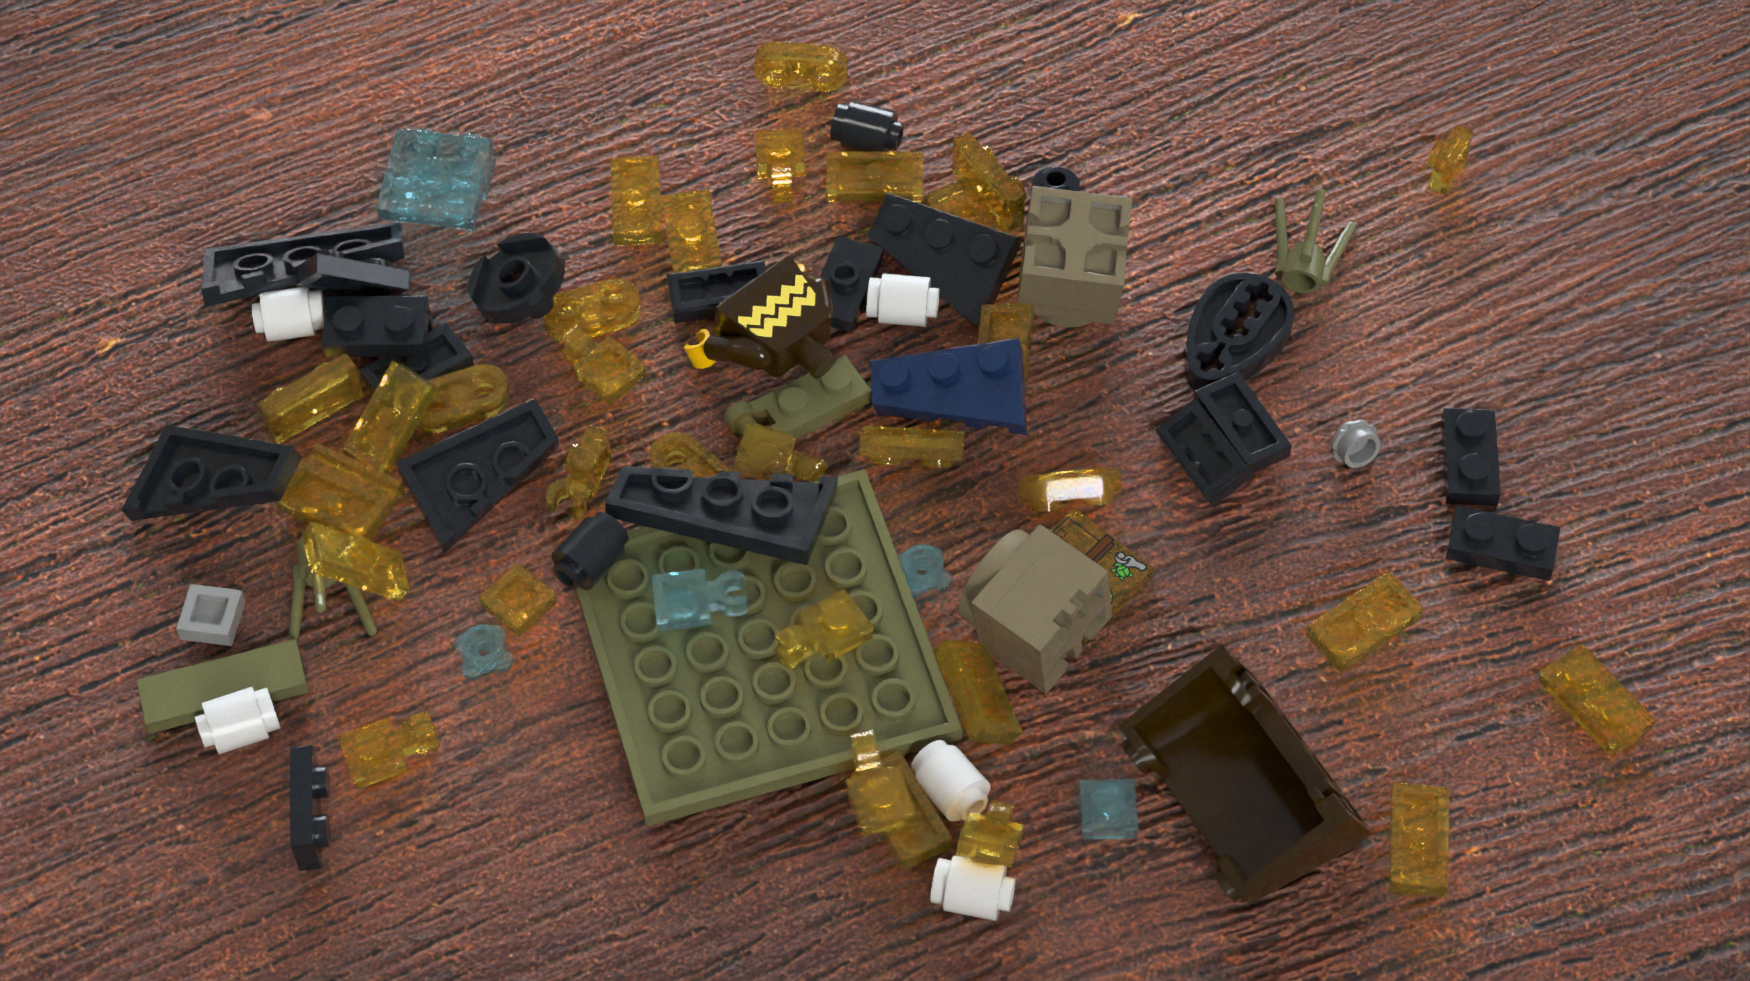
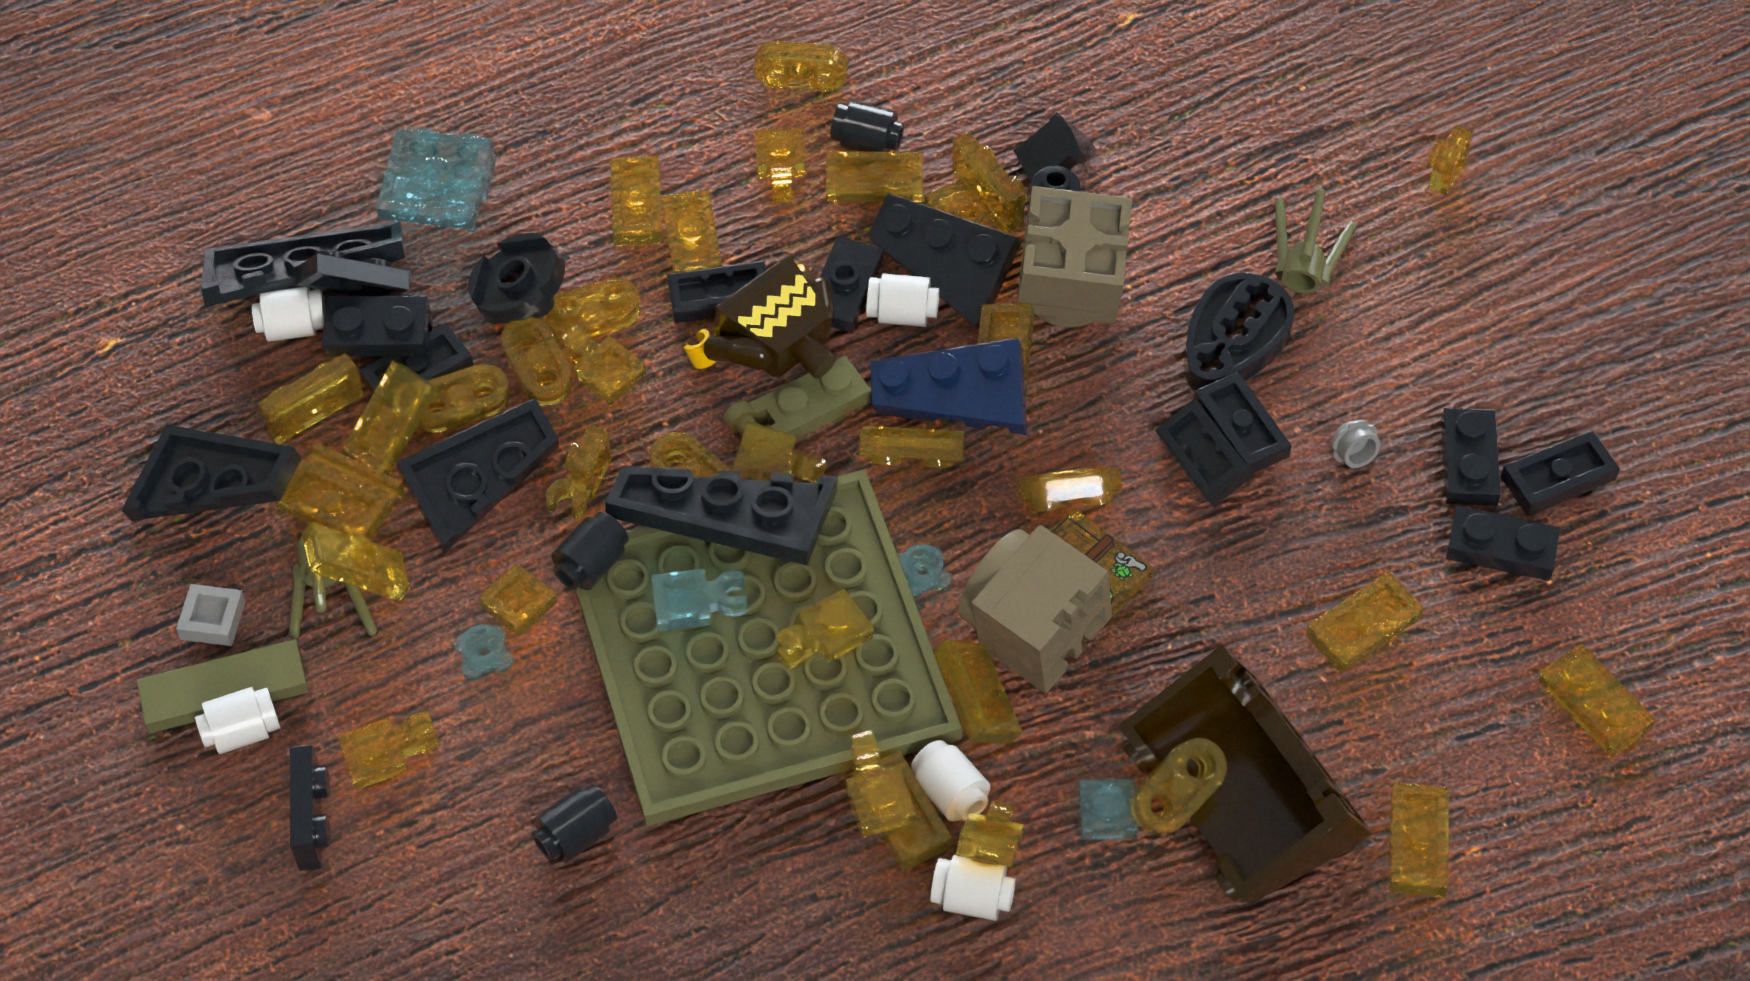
none -> clear yellow plate [501,317,573,405]
none -> black brick [531,784,618,863]
none -> black tile [1013,113,1097,181]
none -> clear yellow plate [1131,738,1227,834]
none -> black plate [1500,430,1620,516]

